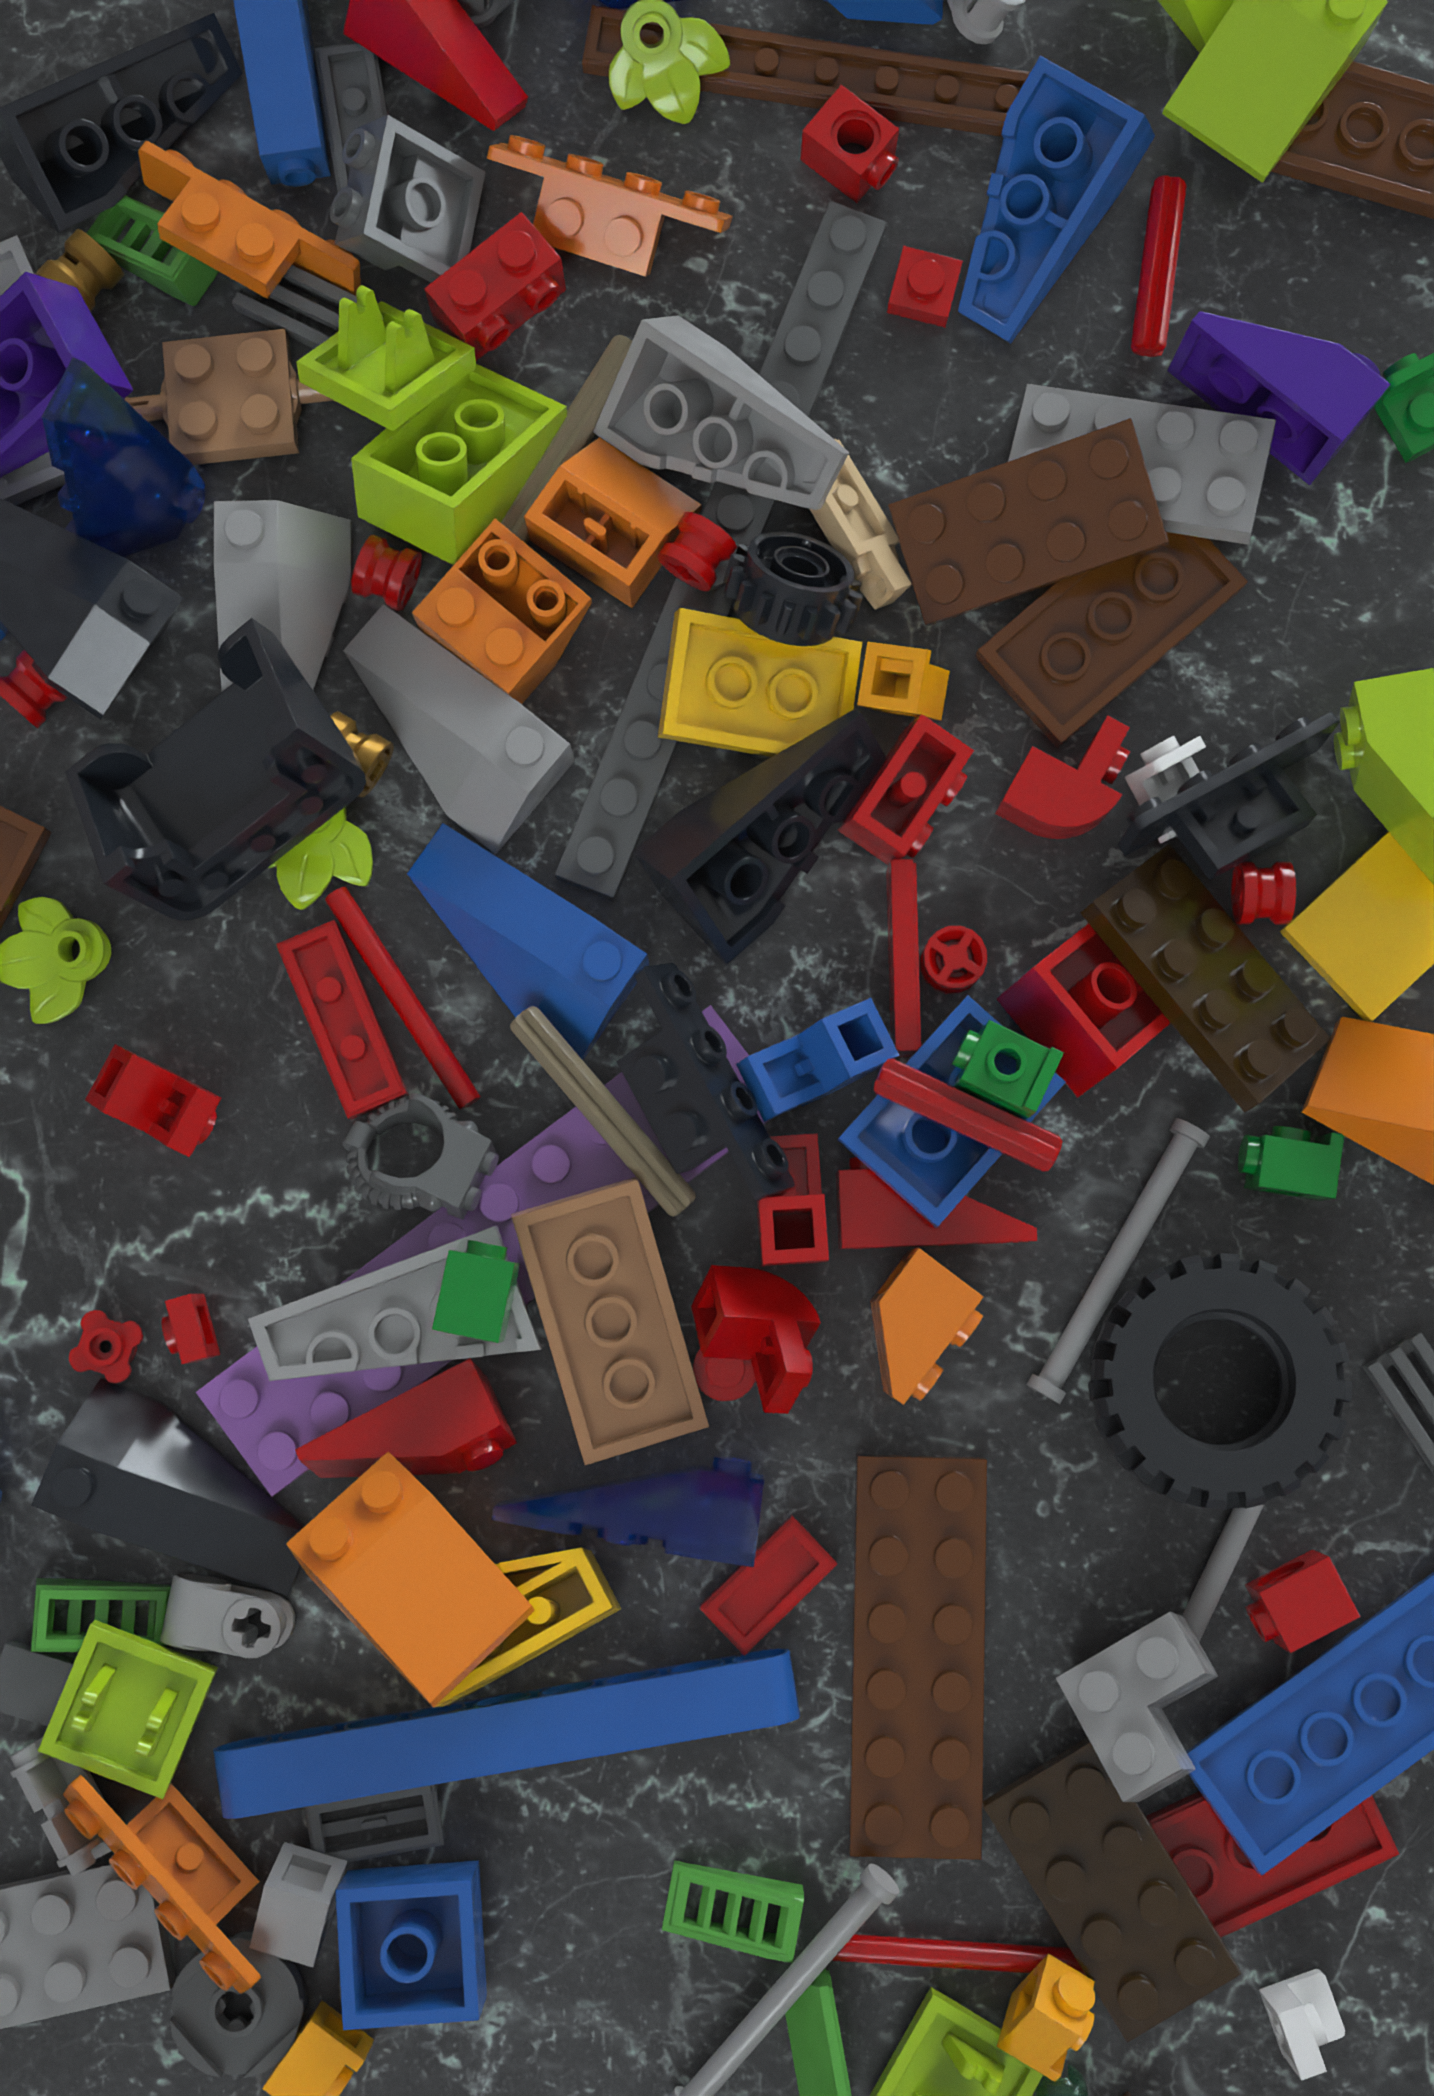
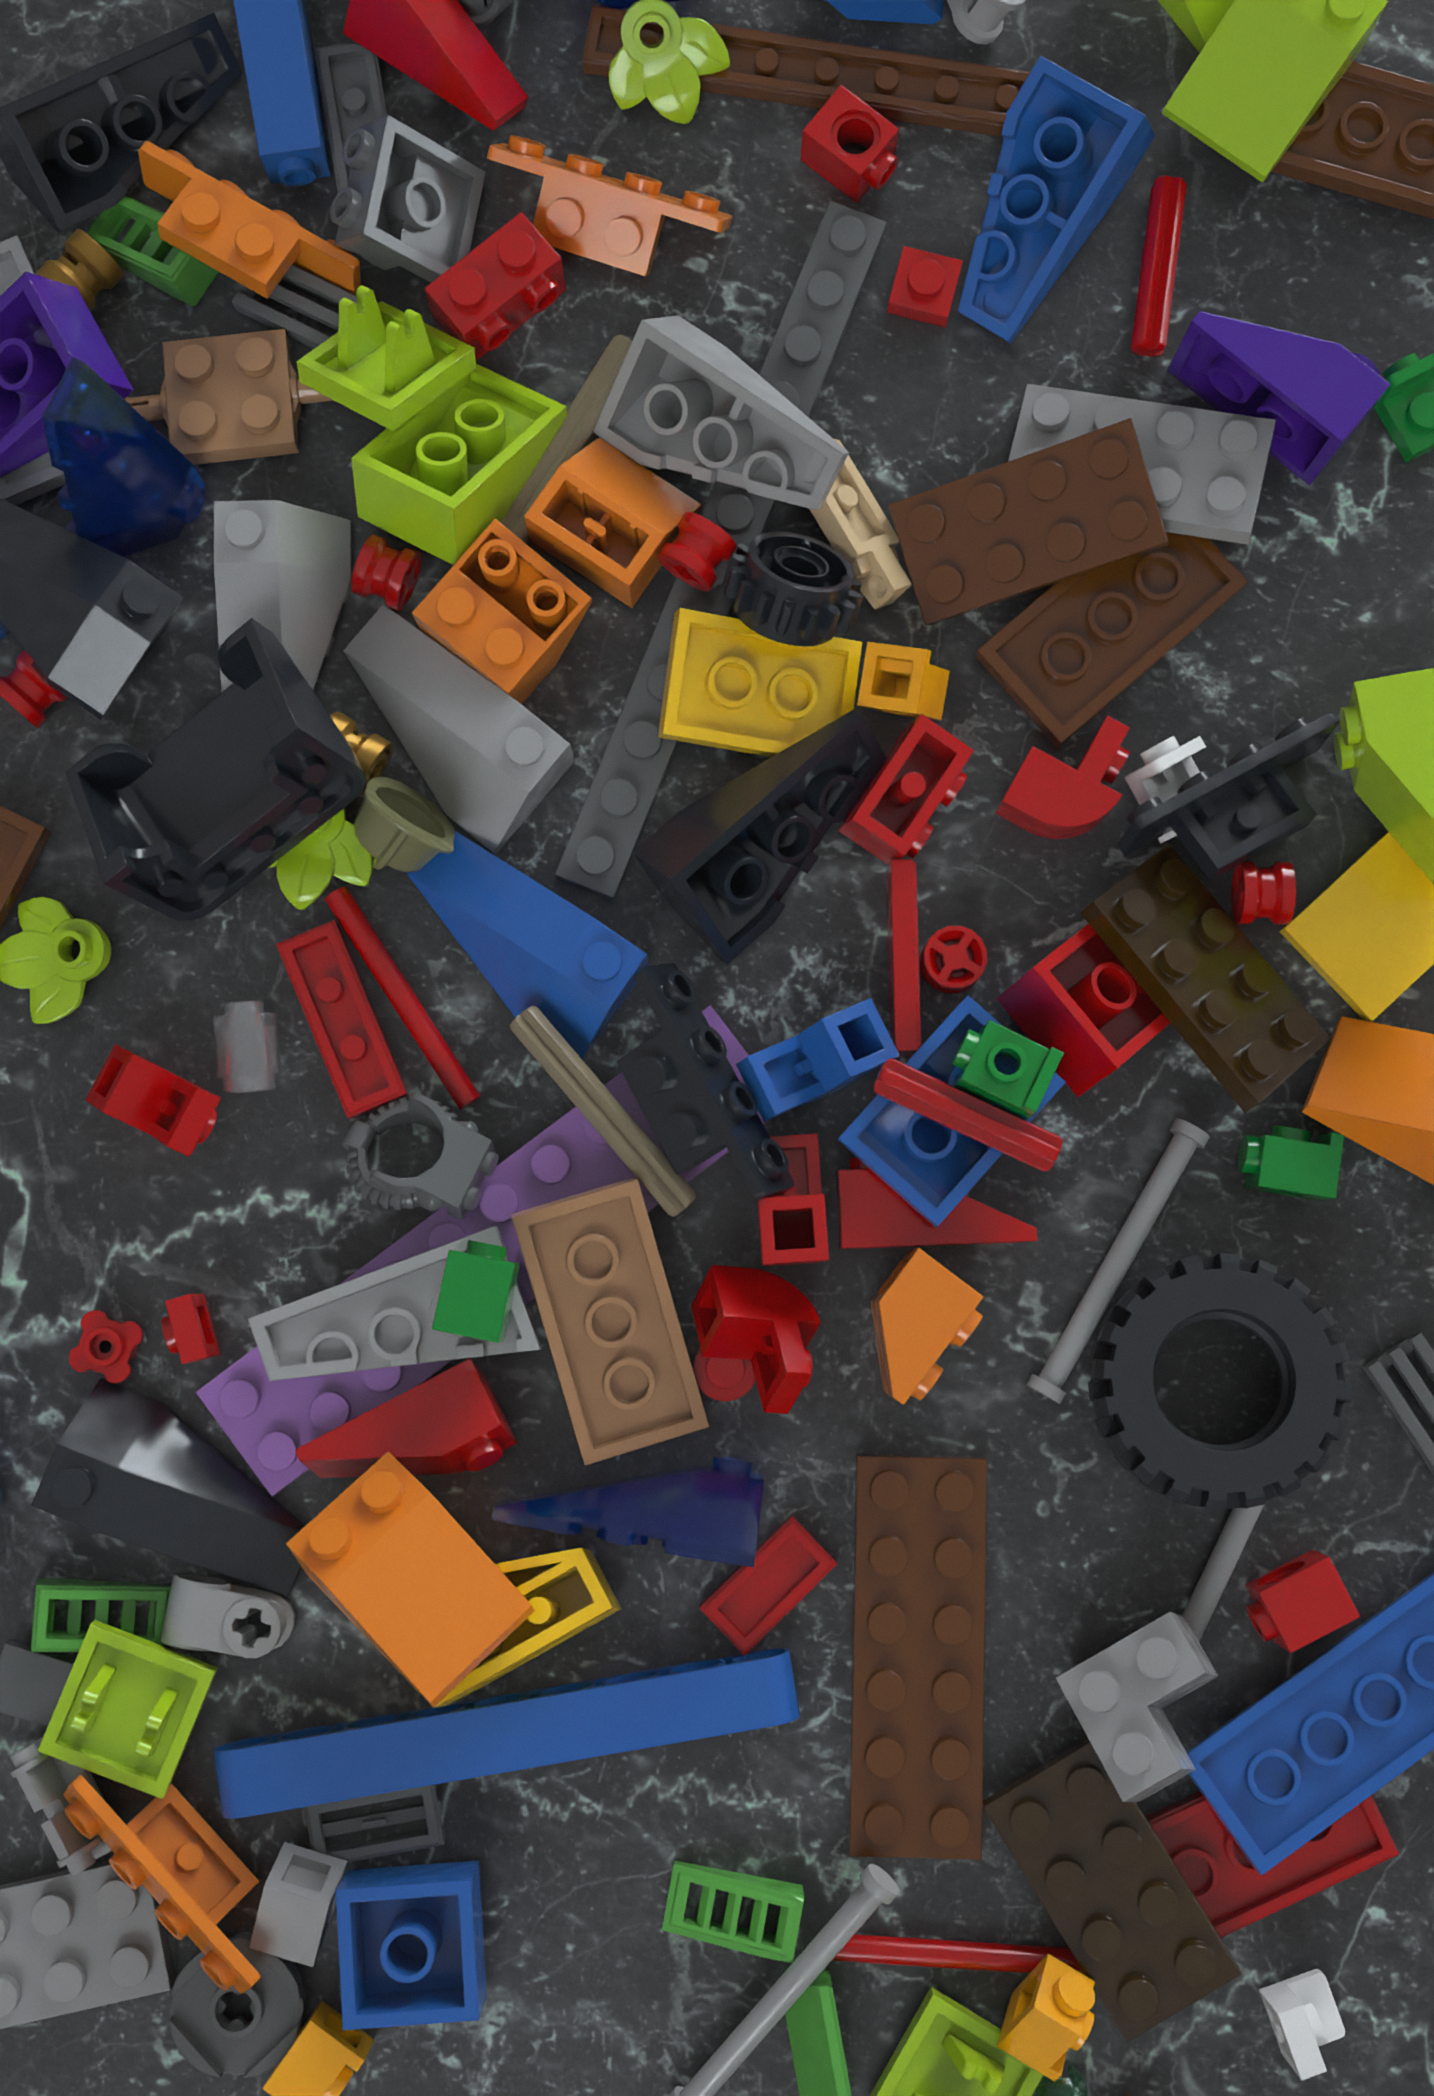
none -> clear brick [213,1001,281,1093]
none -> olive piece [354,777,455,873]

